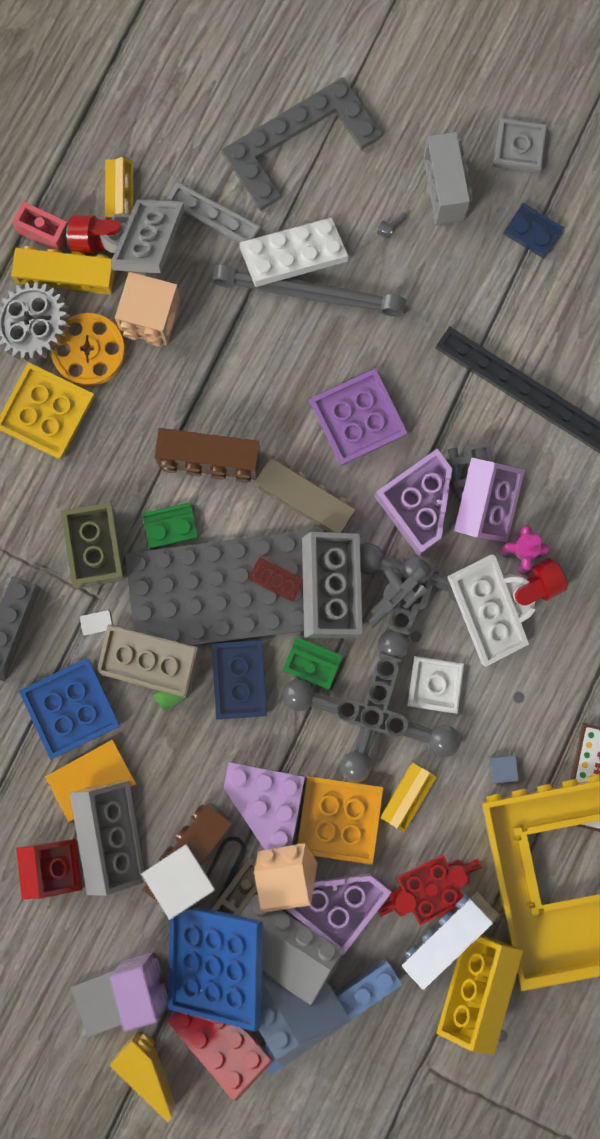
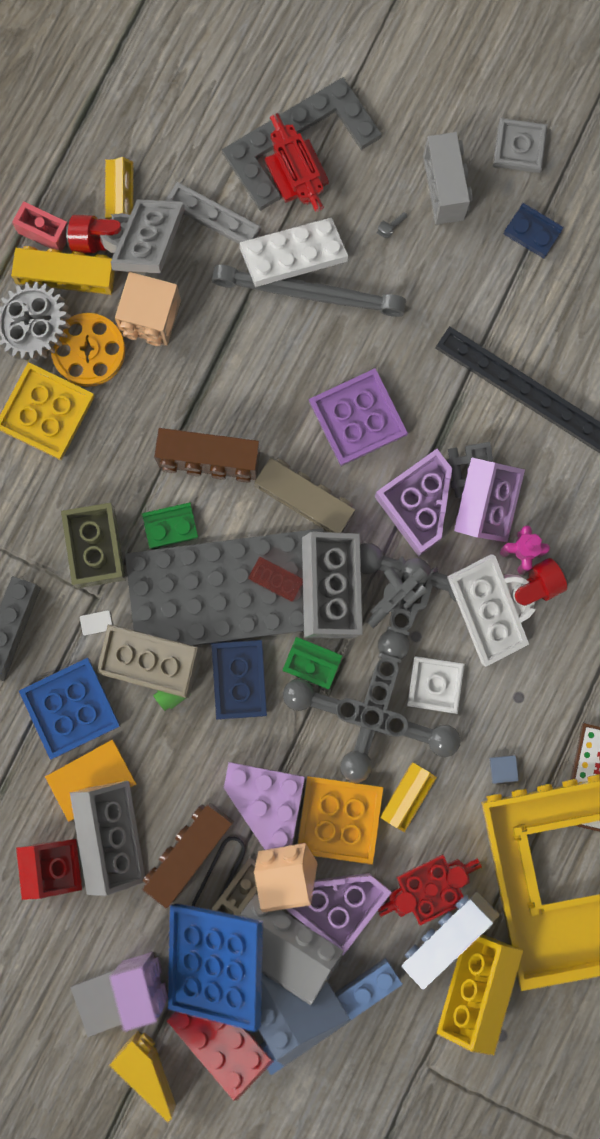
white tile [141,844,215,920] -> none
none -> red piece [265,113,329,212]

